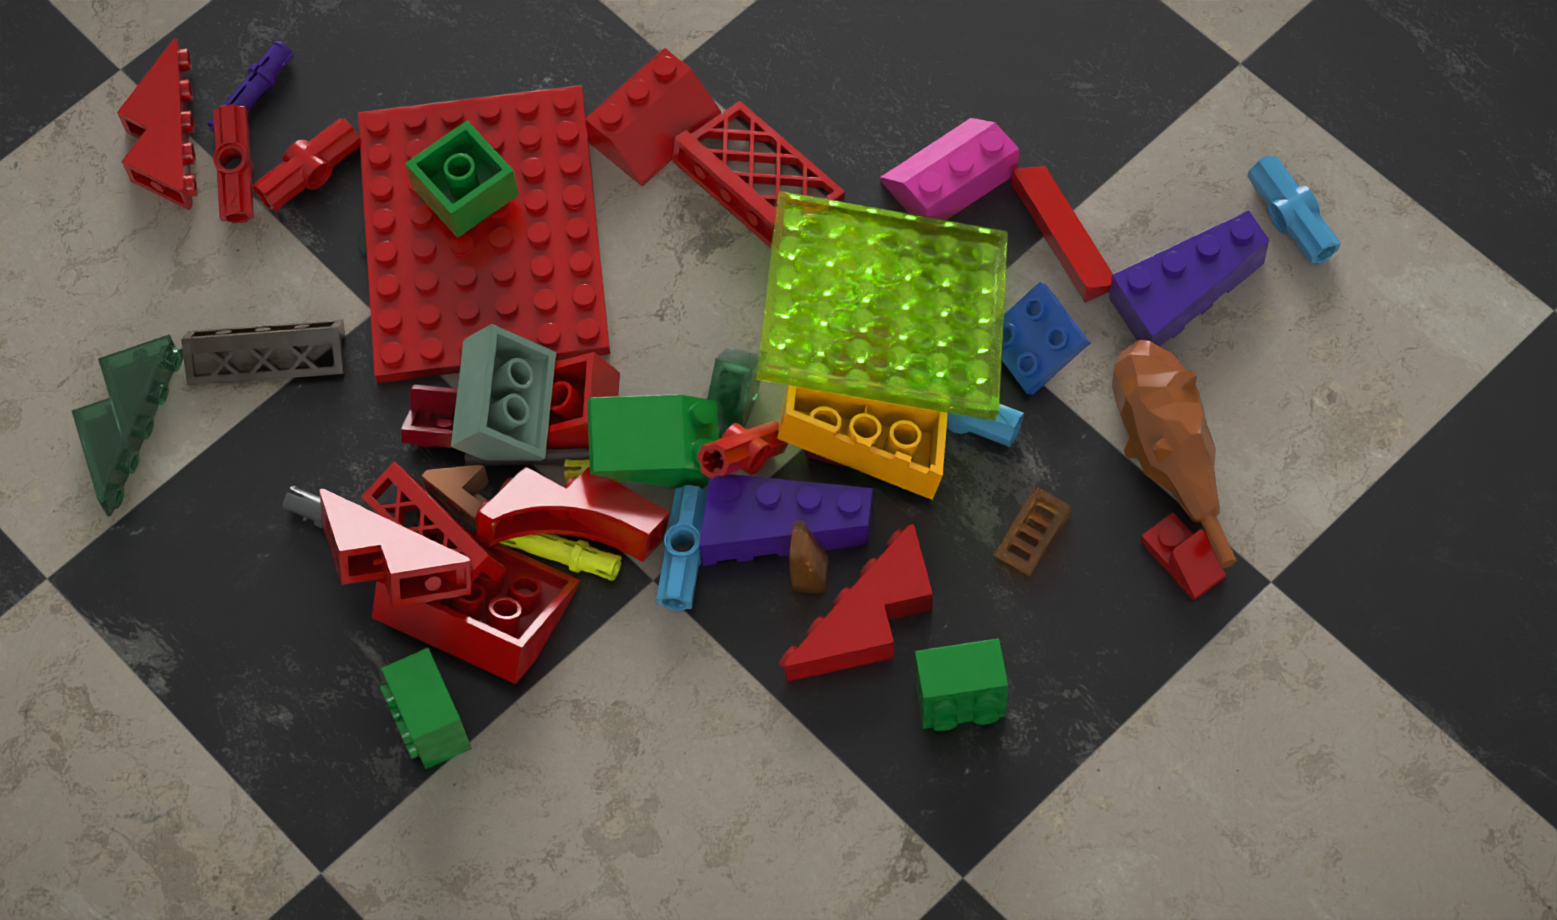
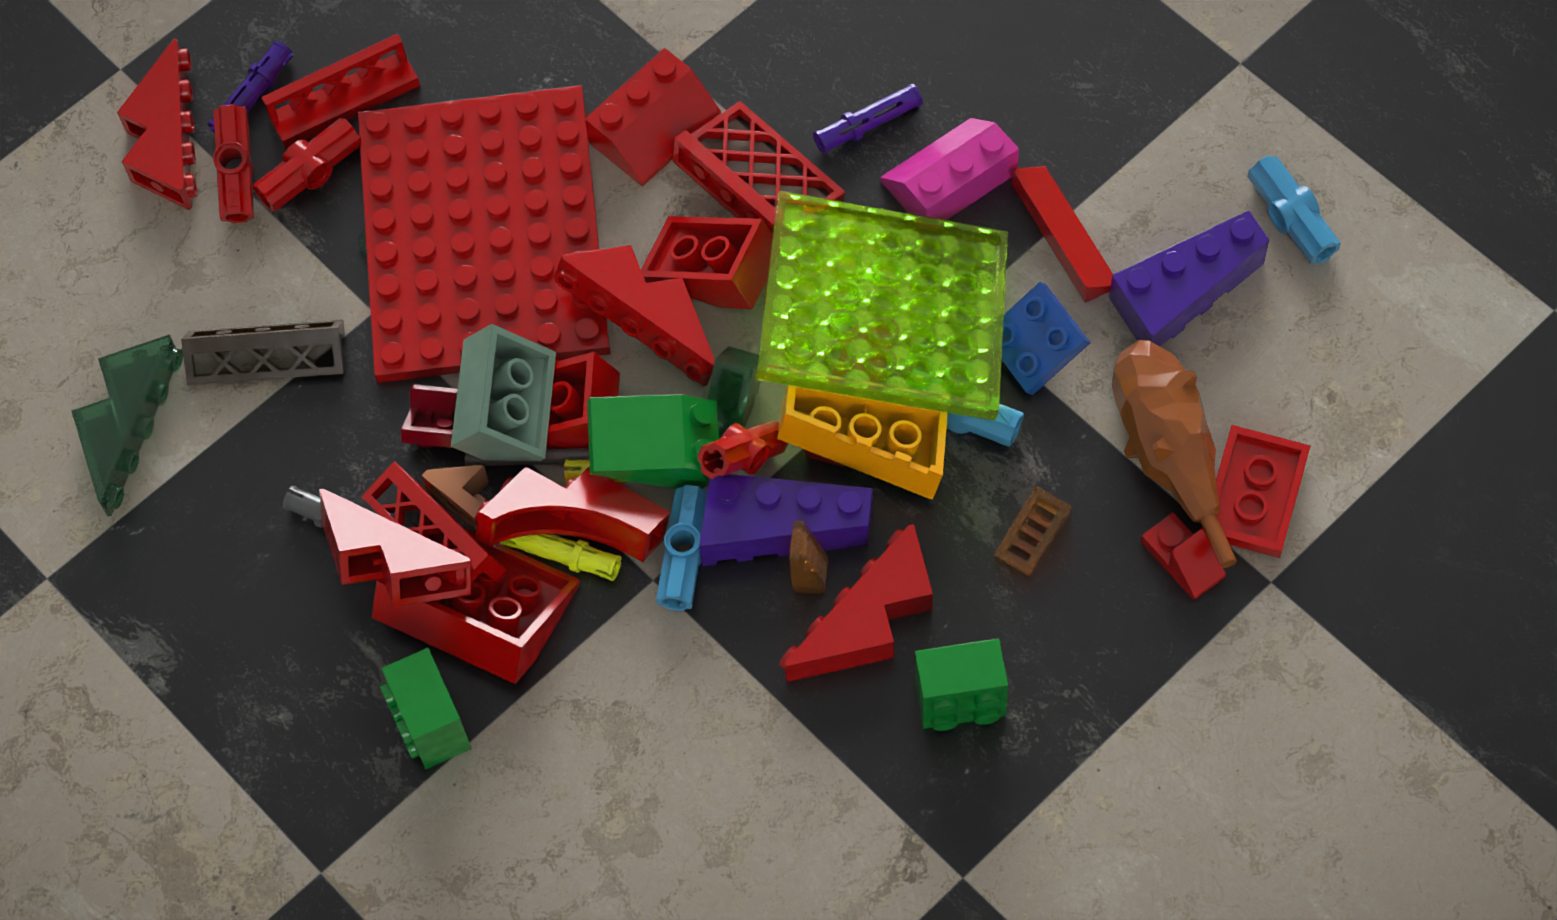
green brick [405,120,519,238] -> none
none -> red fence [261,33,420,149]
none -> red slope [554,245,717,386]
none -> red slope [641,216,782,310]
none -> dark purple pin [813,84,923,154]
none -> red plate [1202,425,1311,558]

